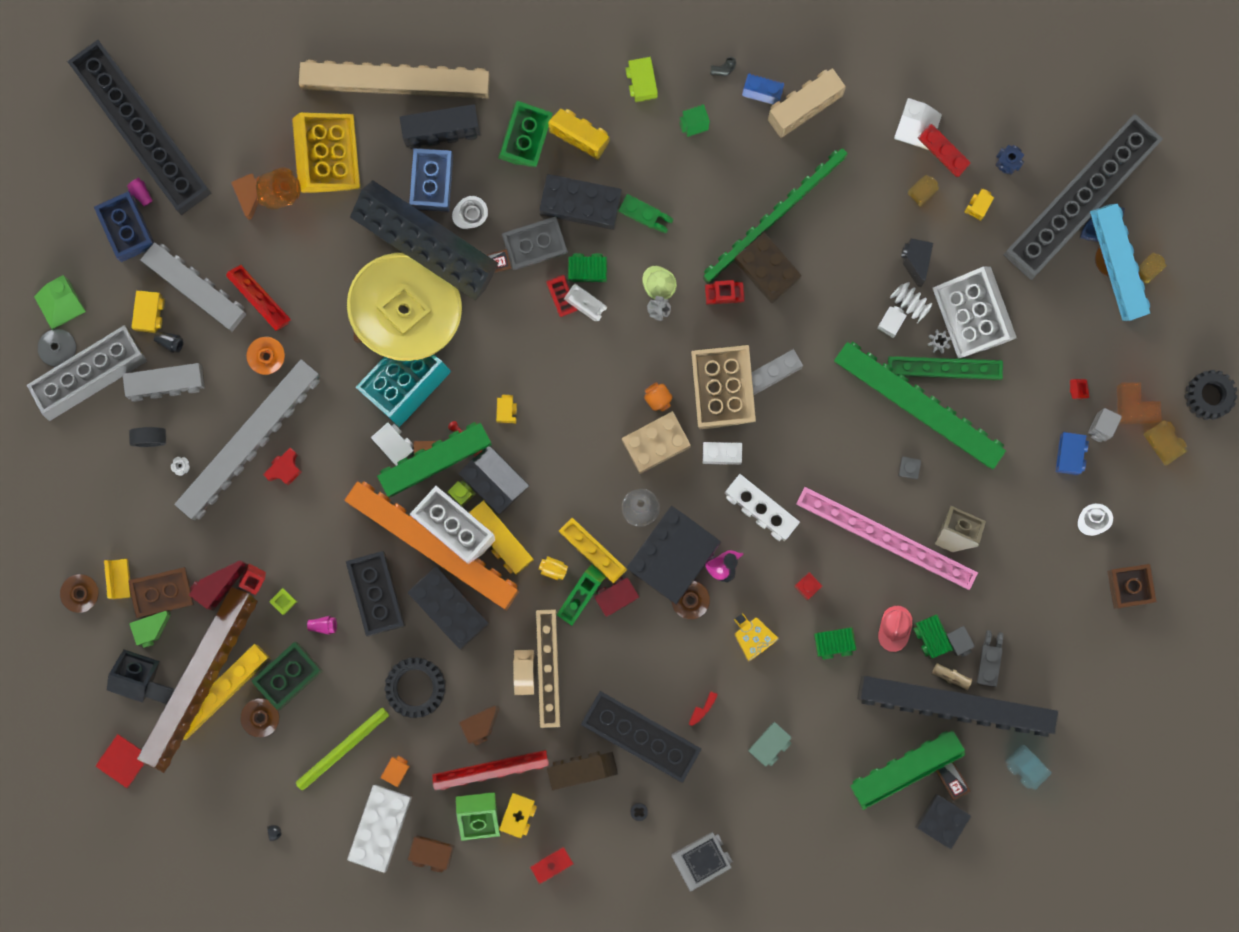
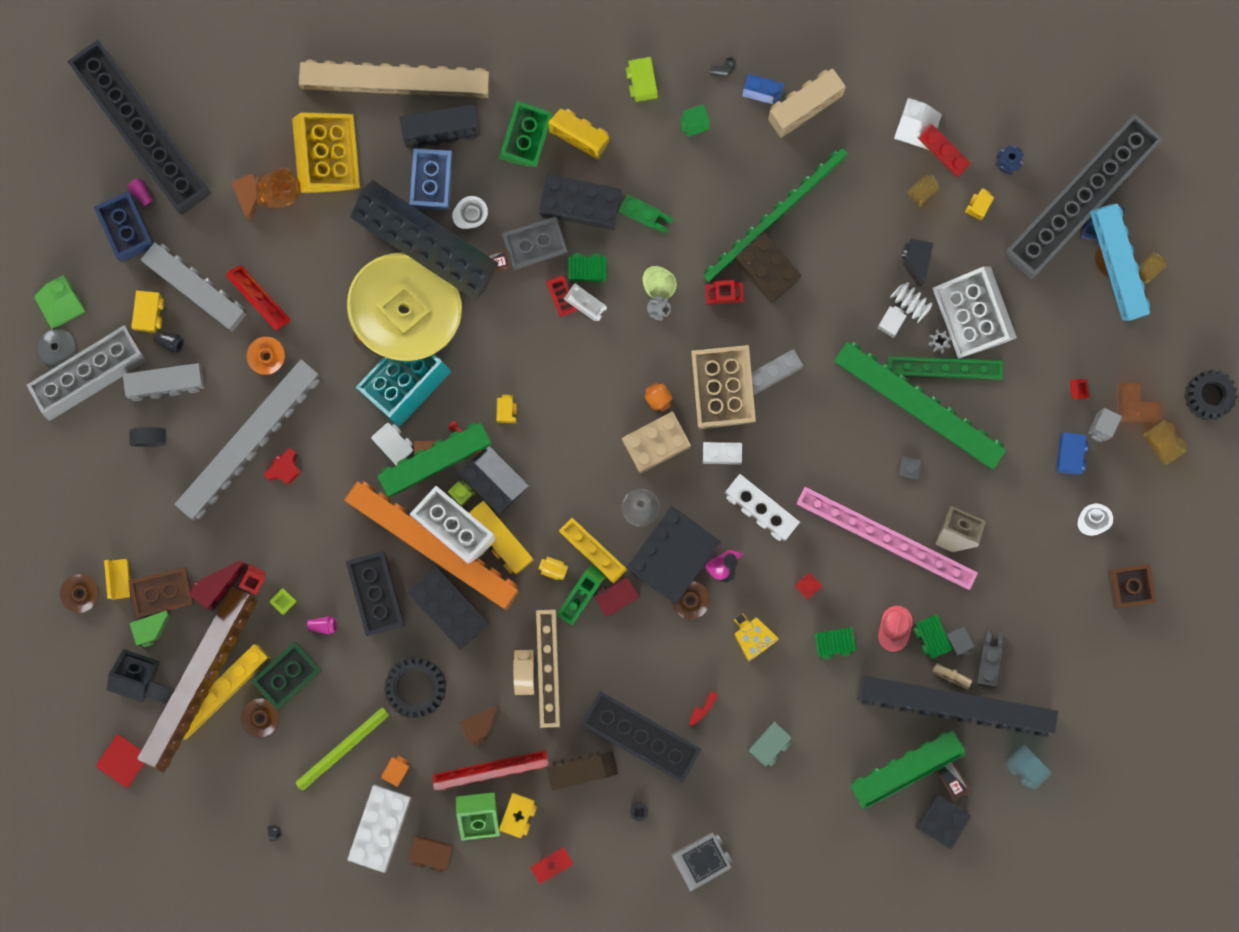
white plate [171,457,190,476] -> none

